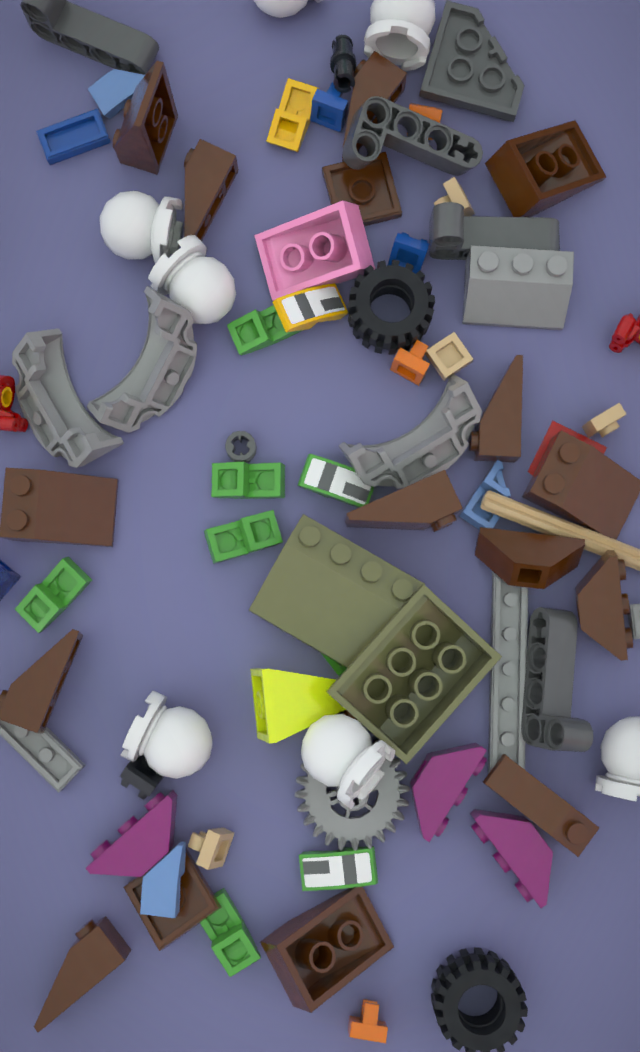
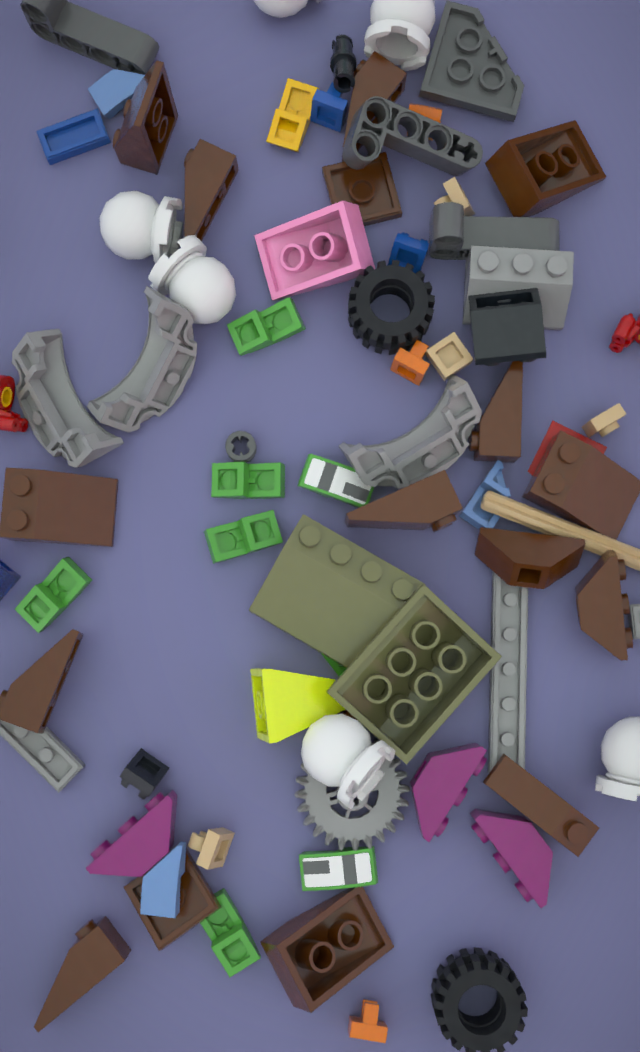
white tile [120,691,213,779] -> none
slope [272,283,348,332] -> none
dark grey beam [521,607,593,752] -> none
none -> black slope [468,288,546,366]

